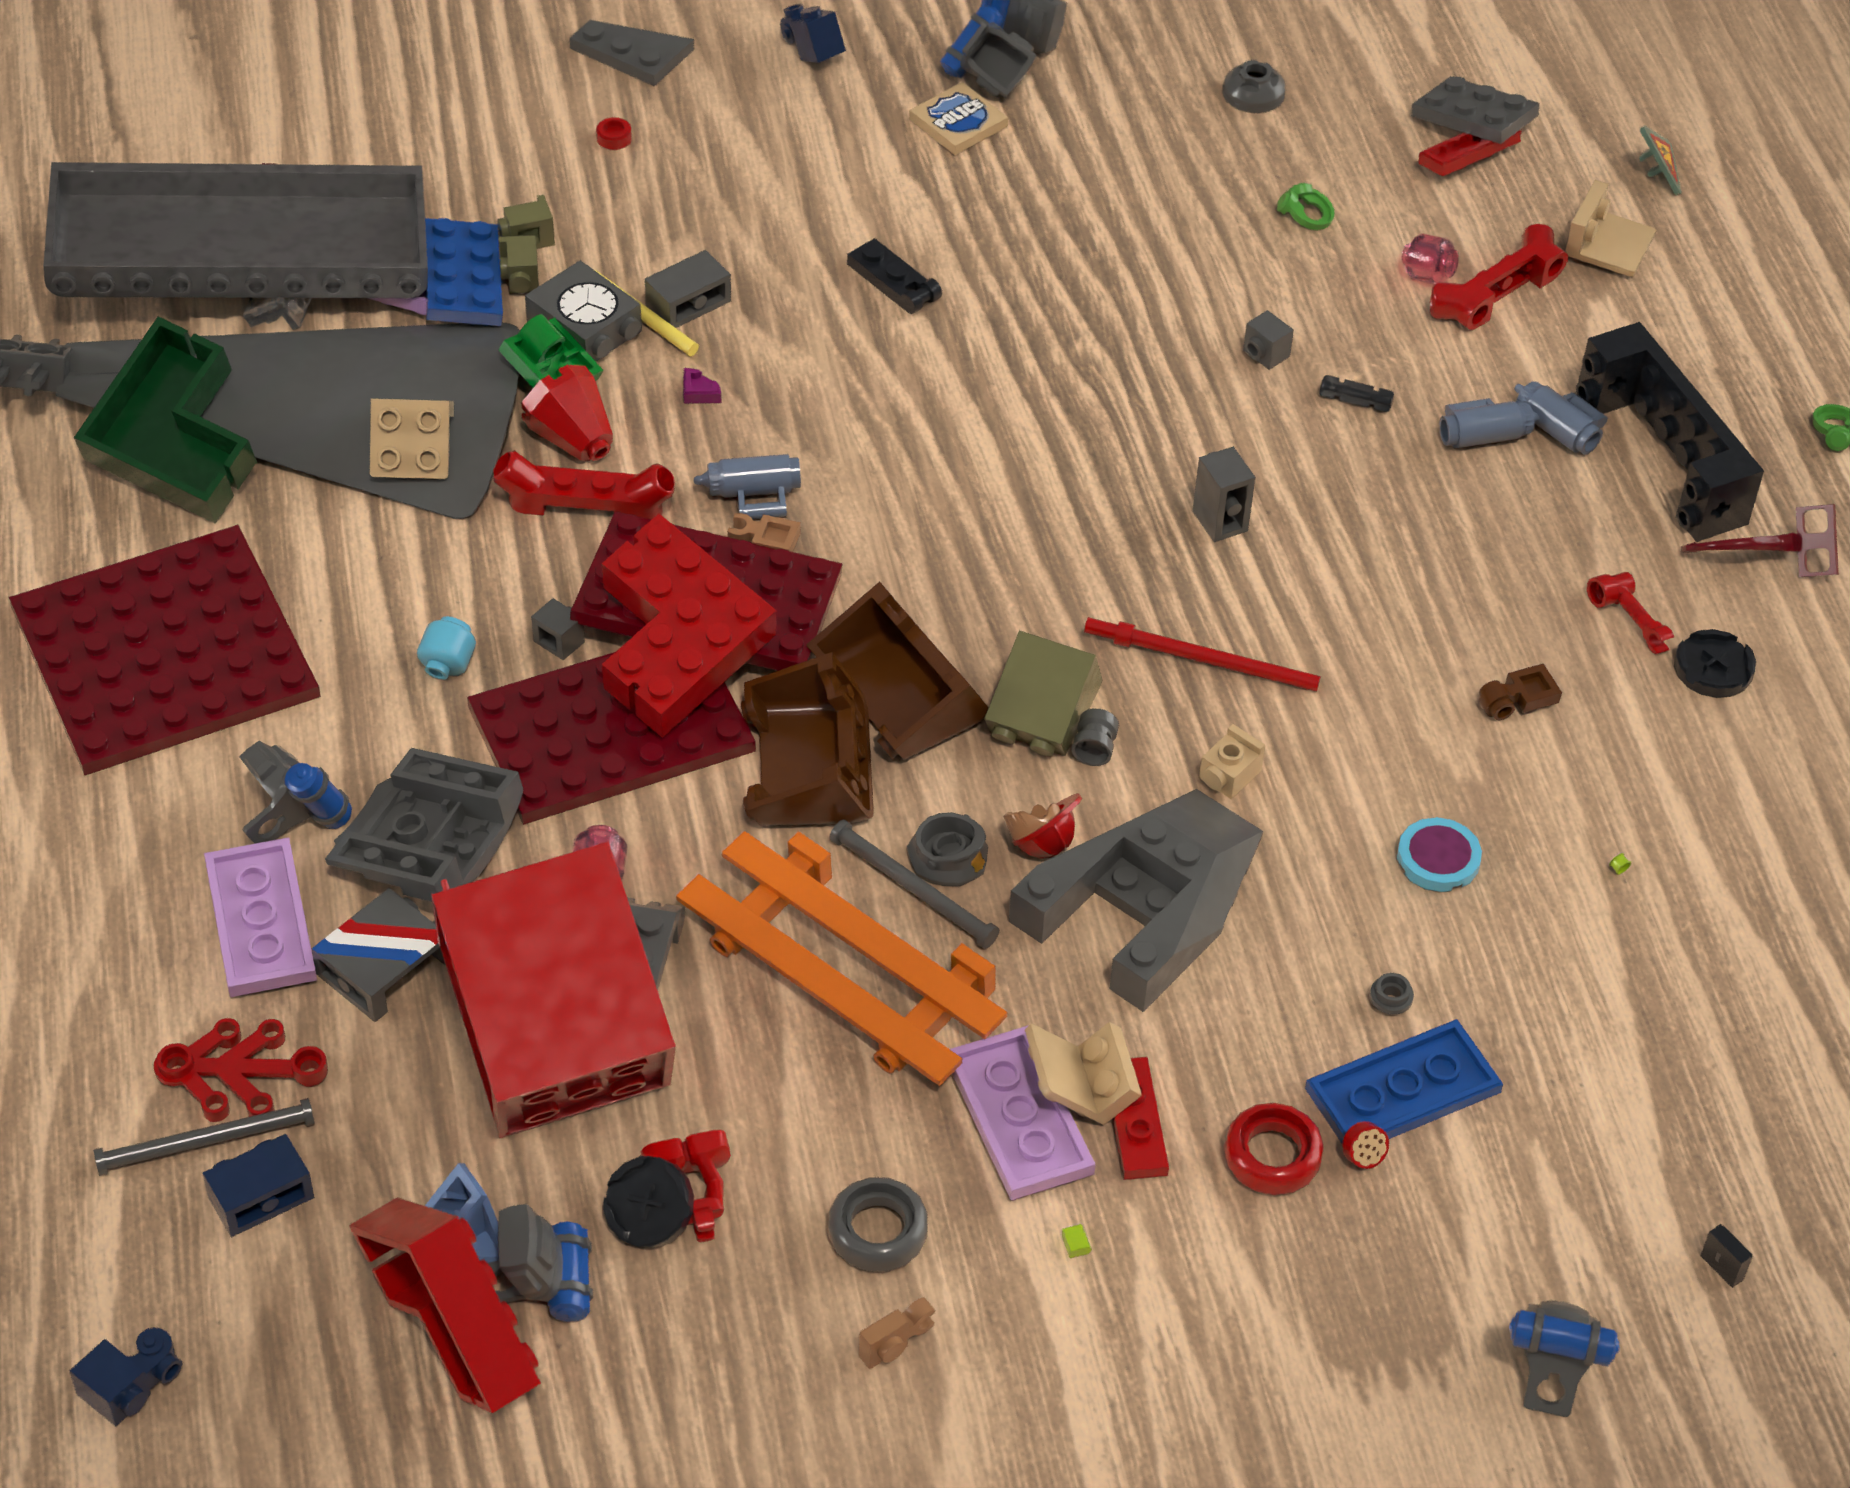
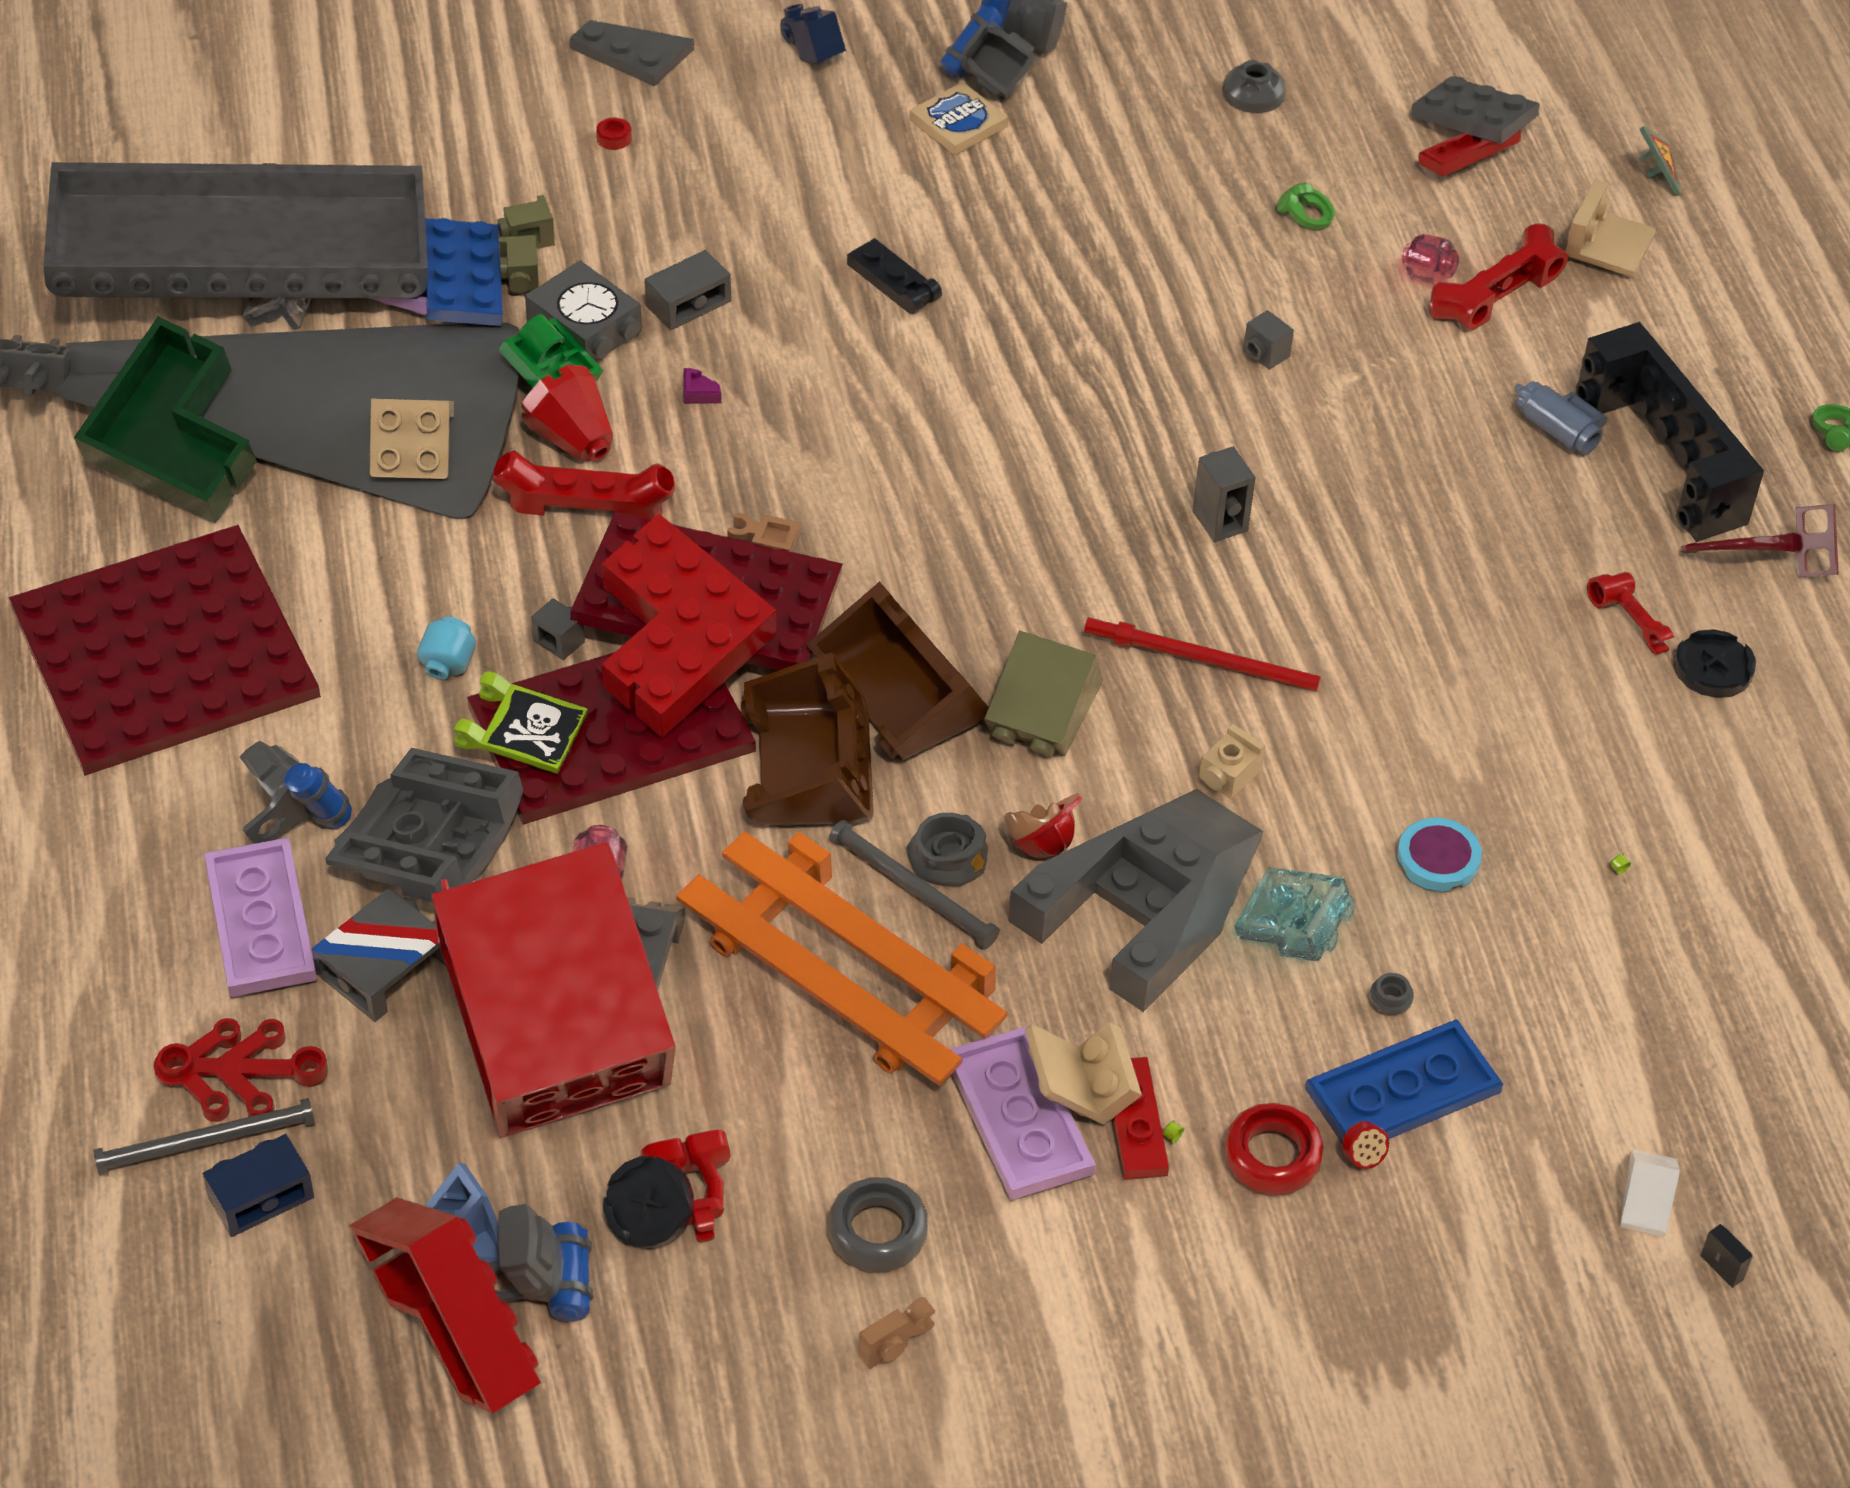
dark blue brick [69,1327,182,1427] -> none
light yellow bar [595,270,699,356] -> none
sand blue piece [693,454,801,519] -> none
lime piece [1062,1224,1092,1258] -> none
dark grey wheel [1071,709,1119,766] -> none
black axle [1320,375,1394,412] -> none
sand blue piece [1439,398,1539,448] -> none
reddish brown plate [1479,663,1562,720] -> none
piece [1509,1300,1619,1417] -> none
none -> flag [454,671,588,774]
none -> lime piece [1163,1120,1184,1144]
none -> clear light blue plate [1234,867,1355,962]
none -> white slope [1620,1149,1680,1237]

